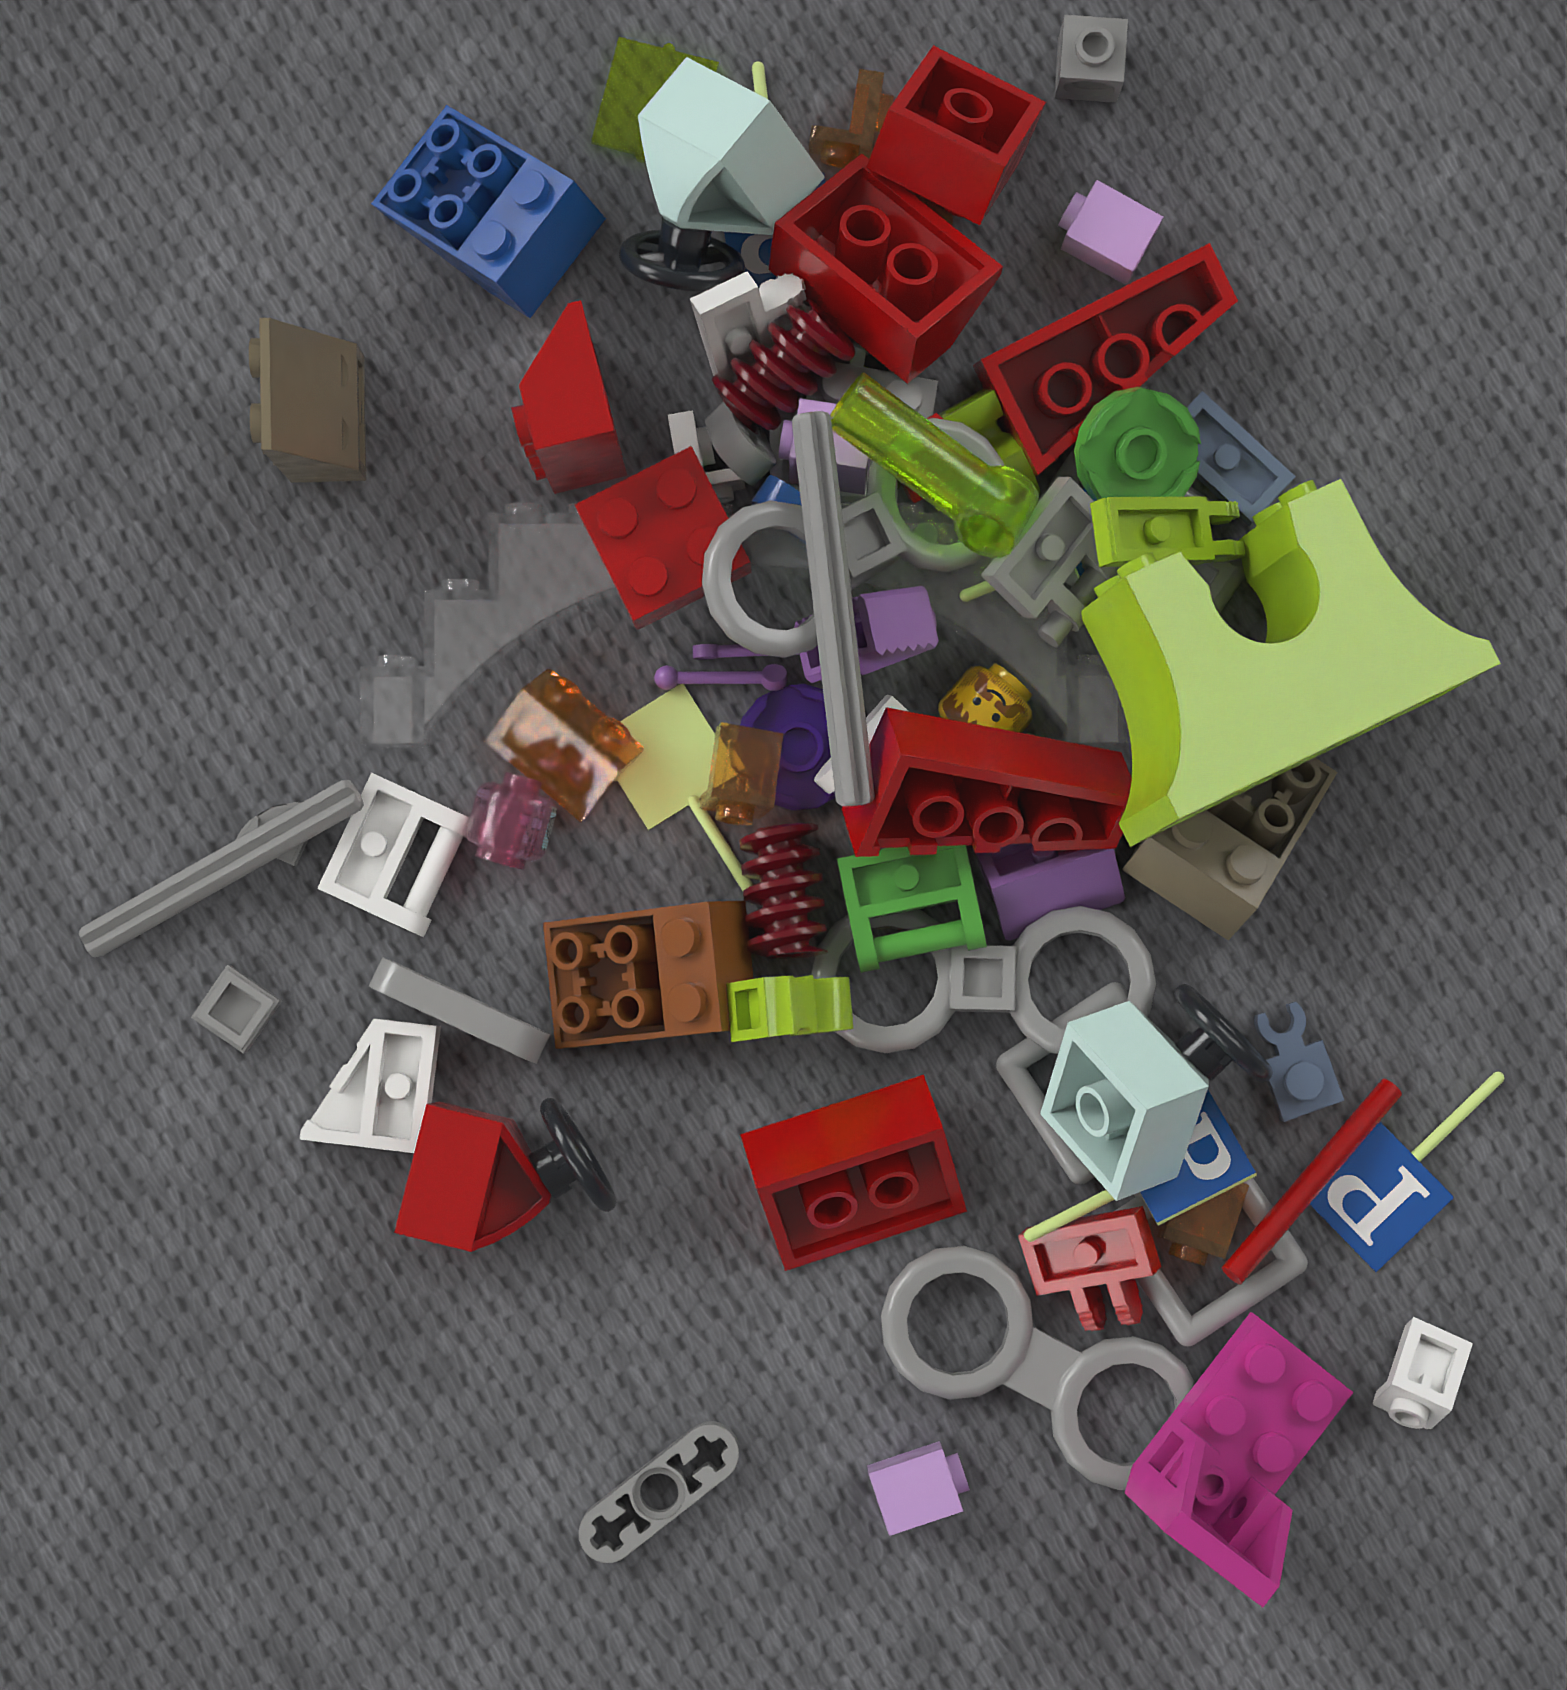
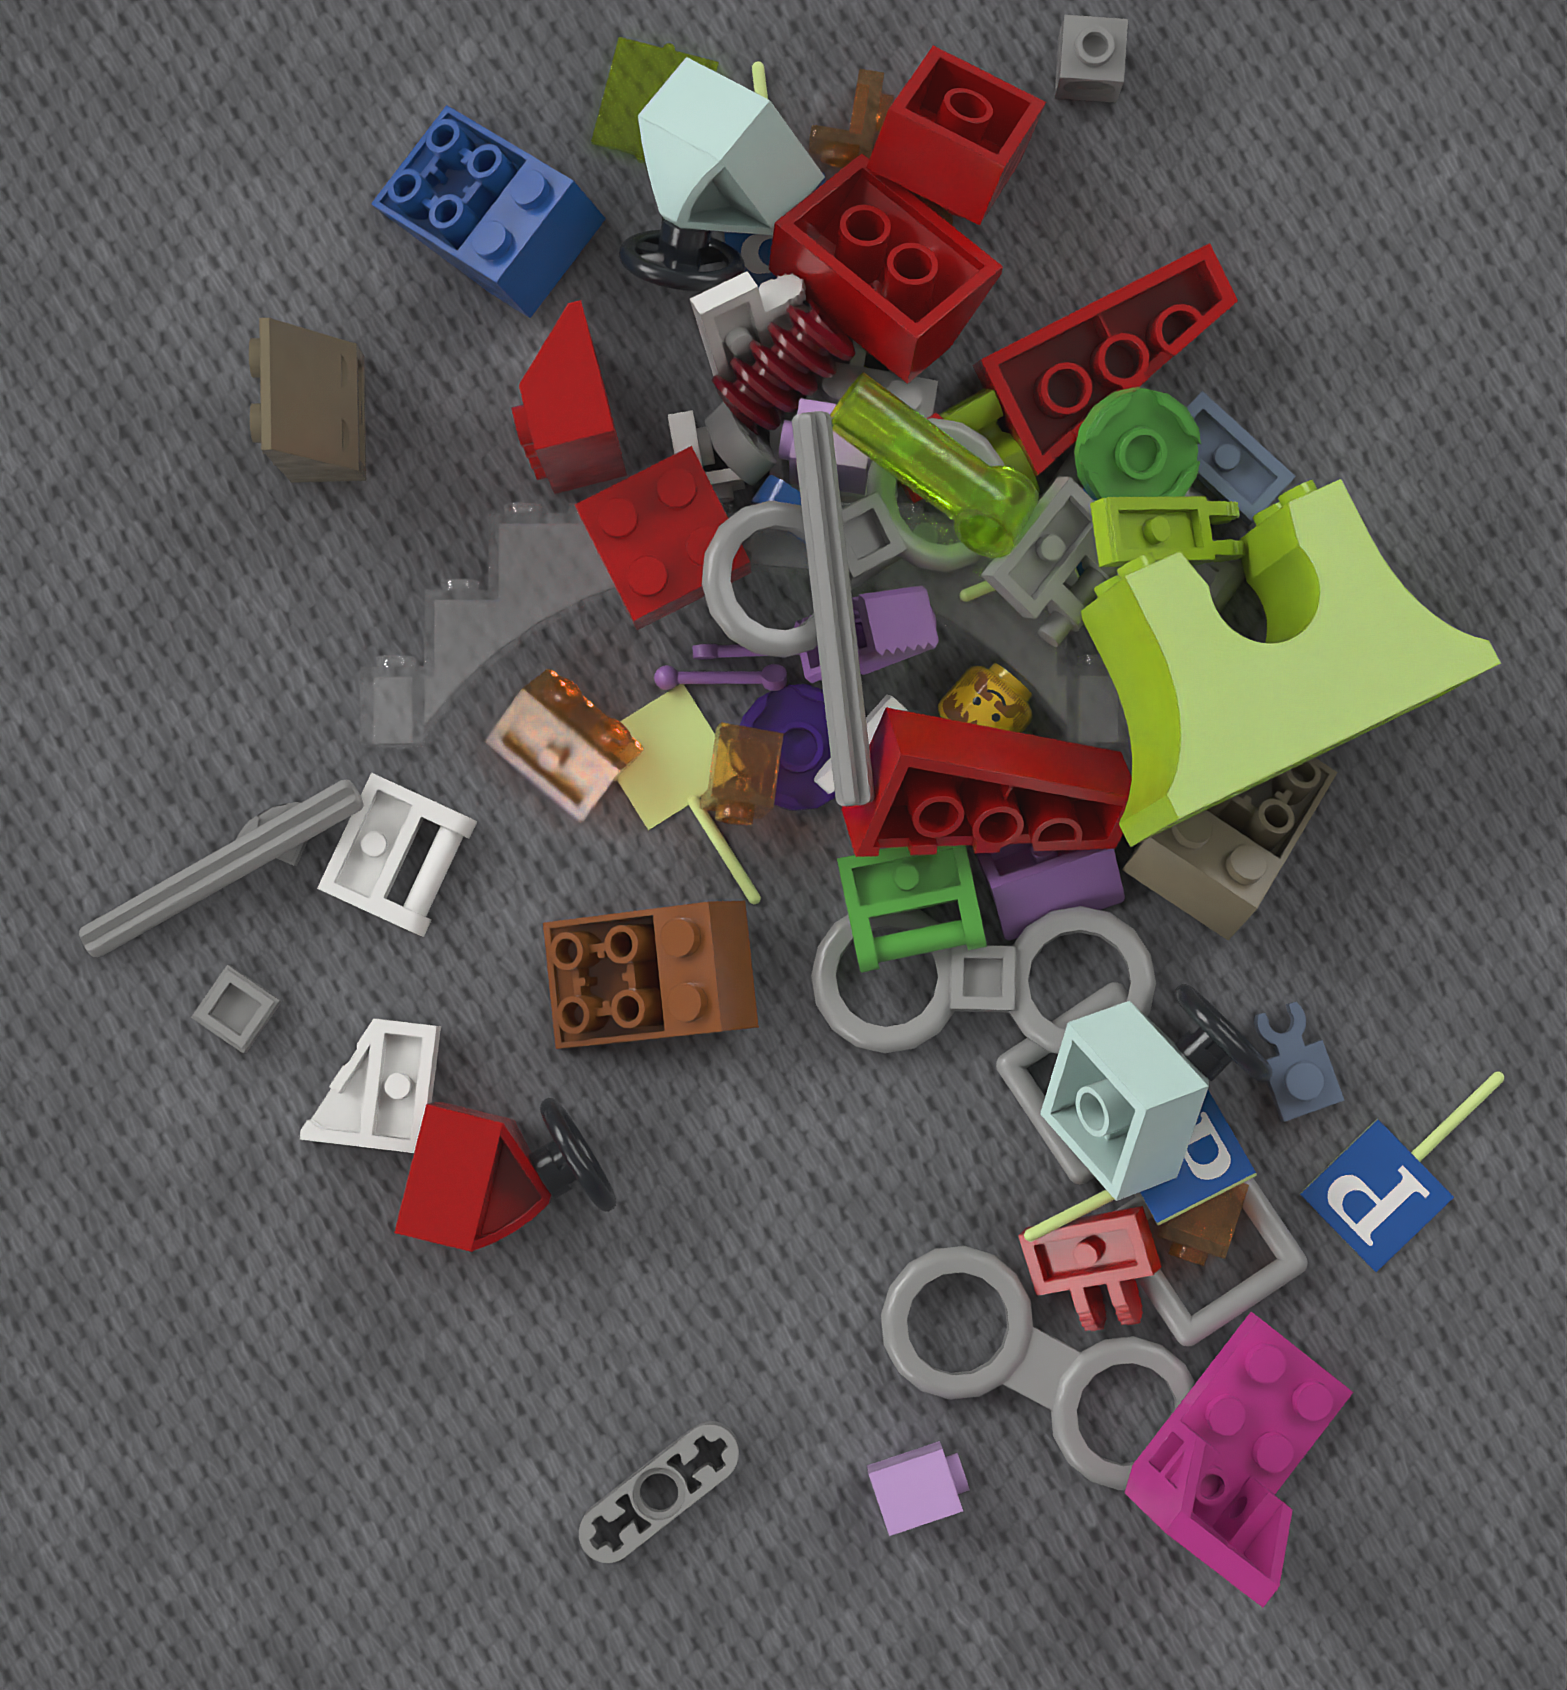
light grey beam [369,957,550,1064] -> none
clear pink head [465,772,557,870] -> none
lime leg [726,975,854,1042] -> none
dark red piece [739,823,828,959] -> none
red slope [740,1074,967,1271] -> none
lavender brick [1058,180,1163,285] -> none
red bar [1221,1078,1402,1285] -> none
white bracket [1373,1317,1473,1429] -> none

